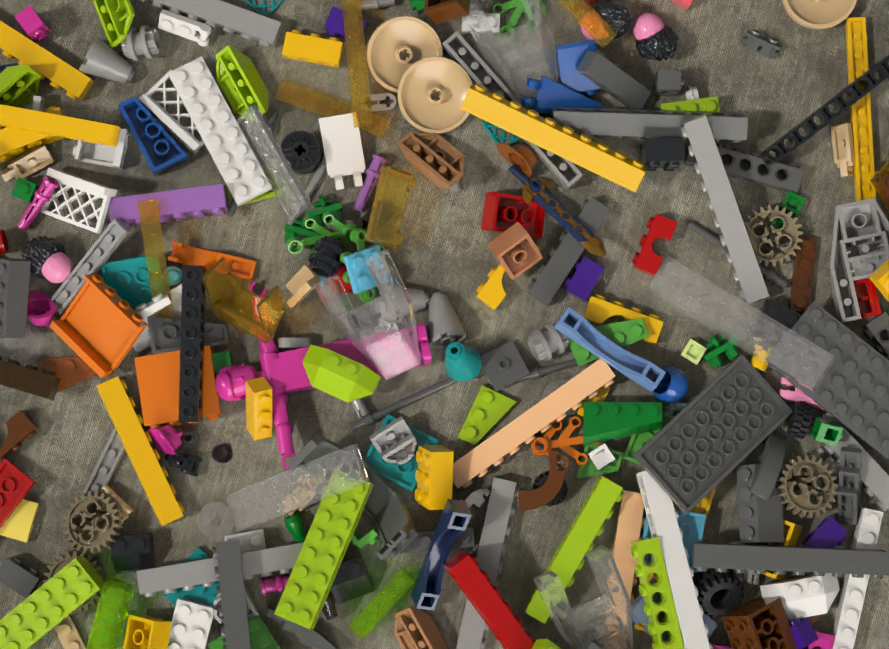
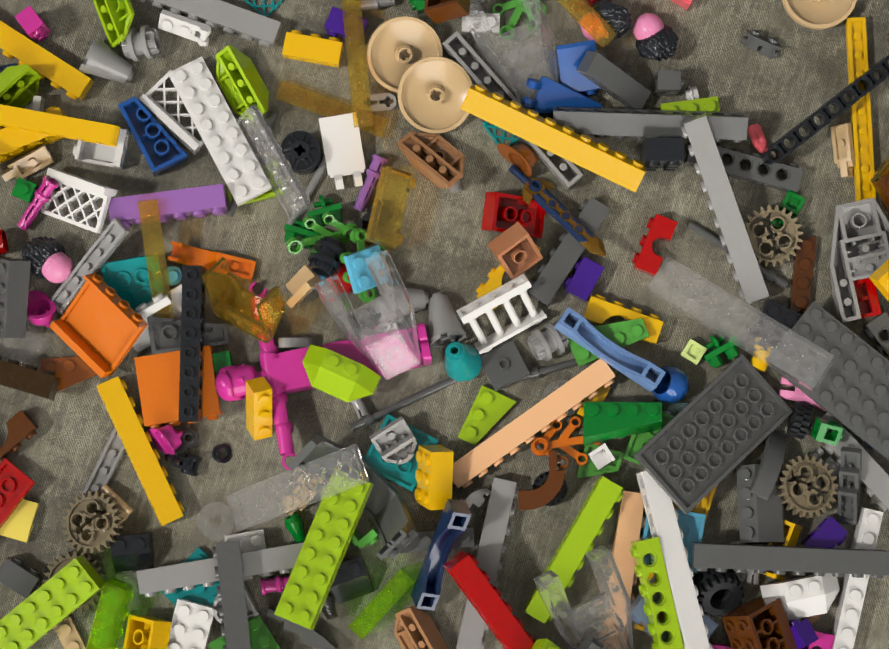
none -> white fence [456,274,547,354]
none -> coral piece [747,123,768,154]

